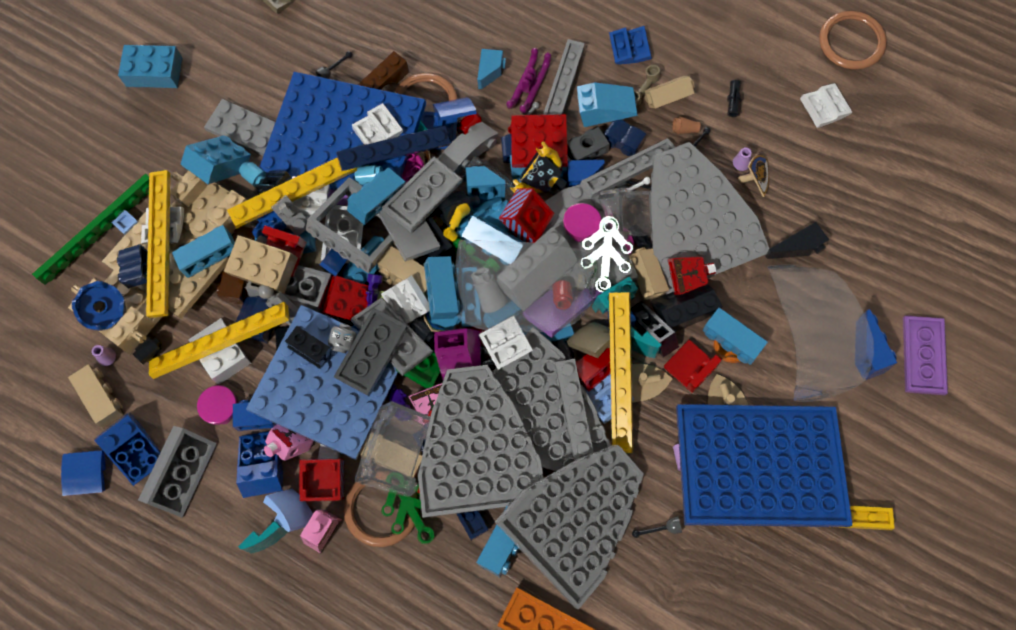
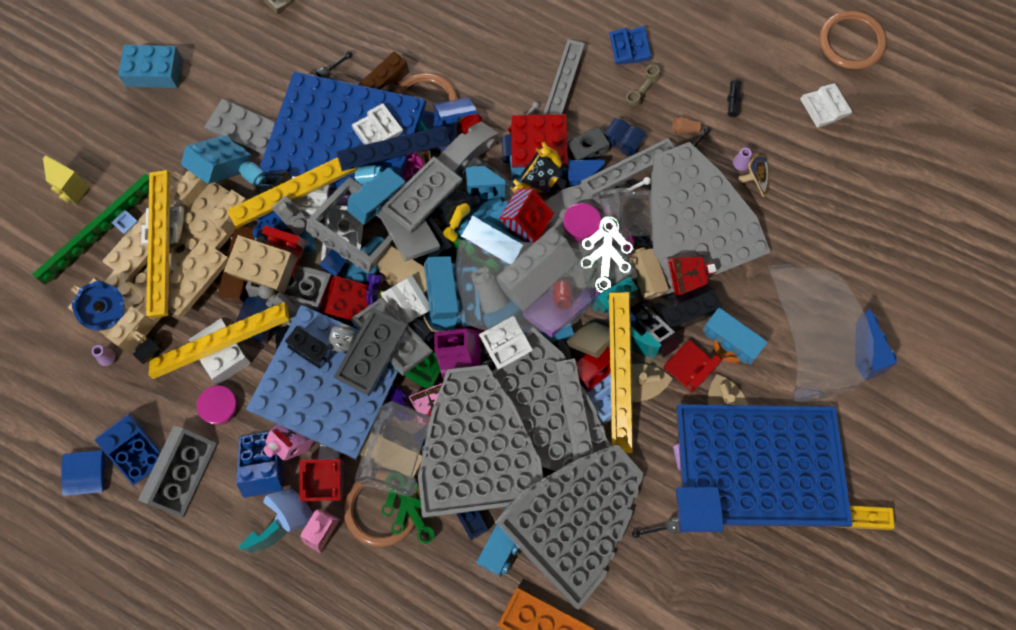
tan brick [68,364,124,428] -> none
dark blue brick [117,244,148,289] -> none
dark azure brick [172,225,235,278] -> none
blue slope [233,400,276,431] -> none
dark azure slope [477,49,506,89] -> none
magenta piece [506,48,551,114] -> none
dark azure slope [577,82,638,127] -> none
tan brick [644,76,695,108] -> none
black slope [765,222,829,259] -> none
medium lavender tile [903,316,948,395] -> none
none -> light yellow slope [43,155,90,205]
none -> blue slope [675,487,723,532]

